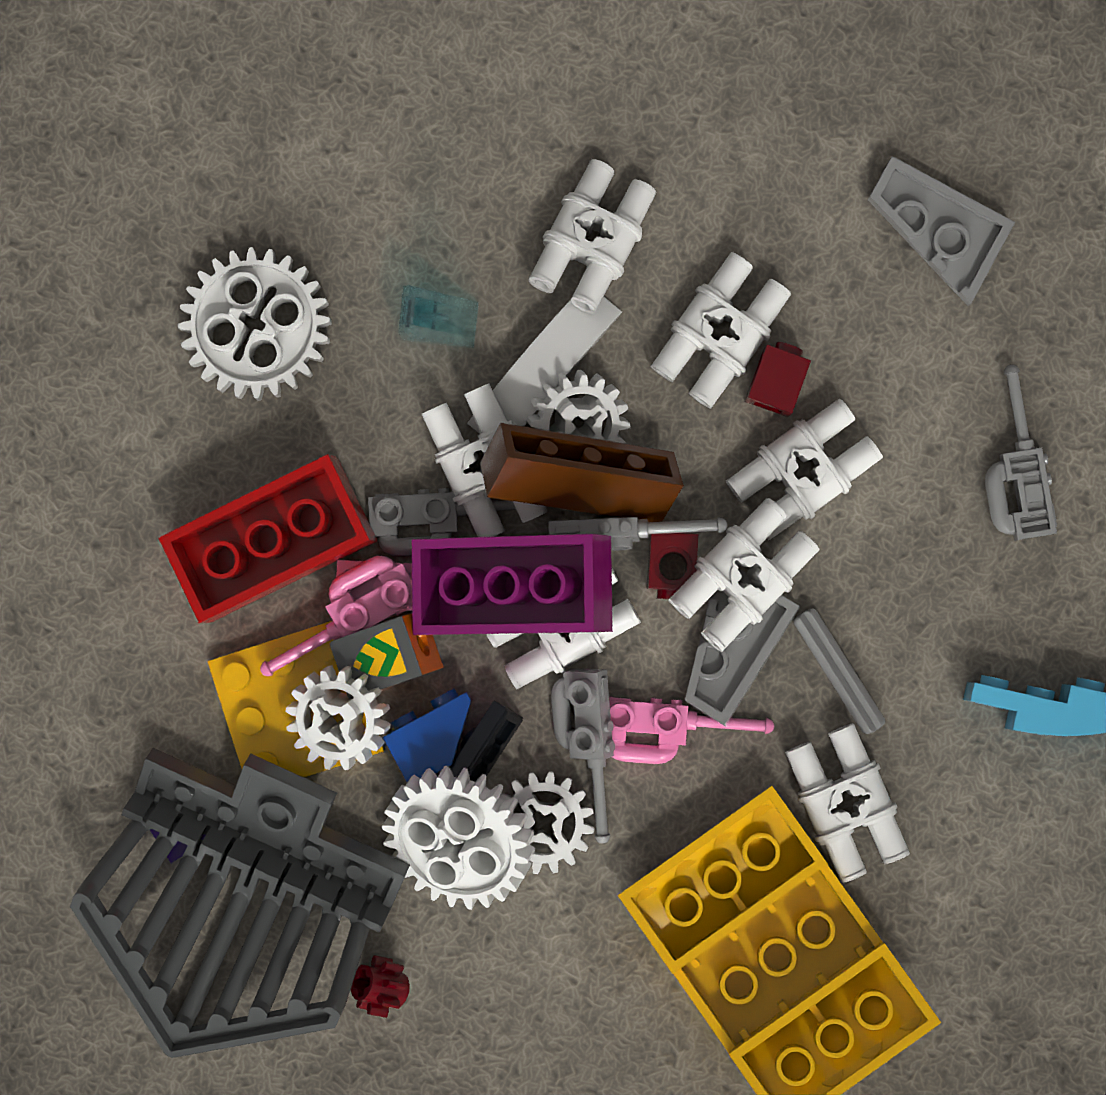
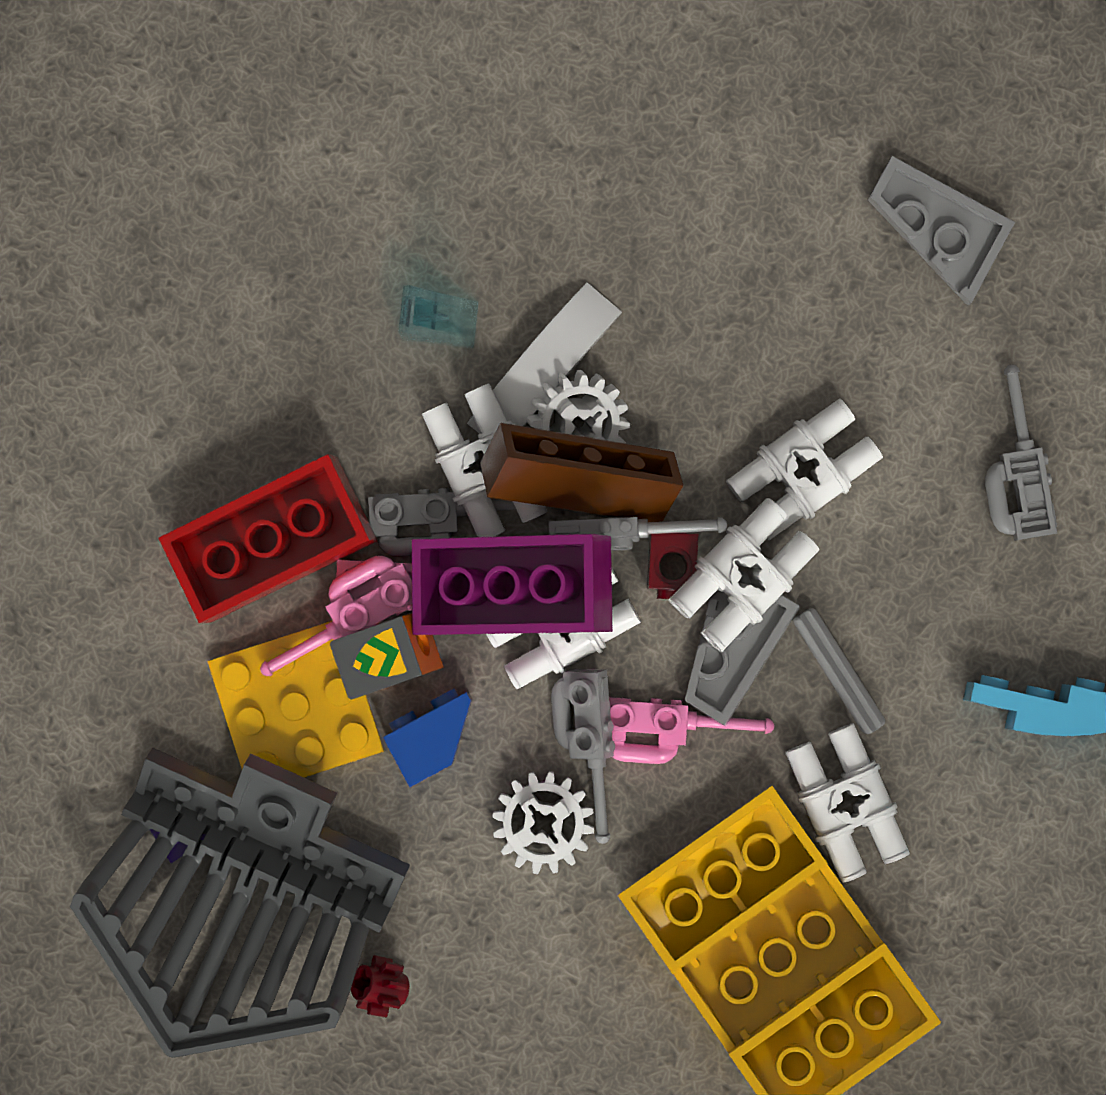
white gear [178,247,332,401] -> none
white gear [285,665,391,770] -> none
white gear [382,766,535,910] -> none
black plate [450,700,523,782] -> none
white pin [529,159,656,314] -> none
white pin [651,252,791,409] -> none
dark red brick [745,342,811,417] -> none

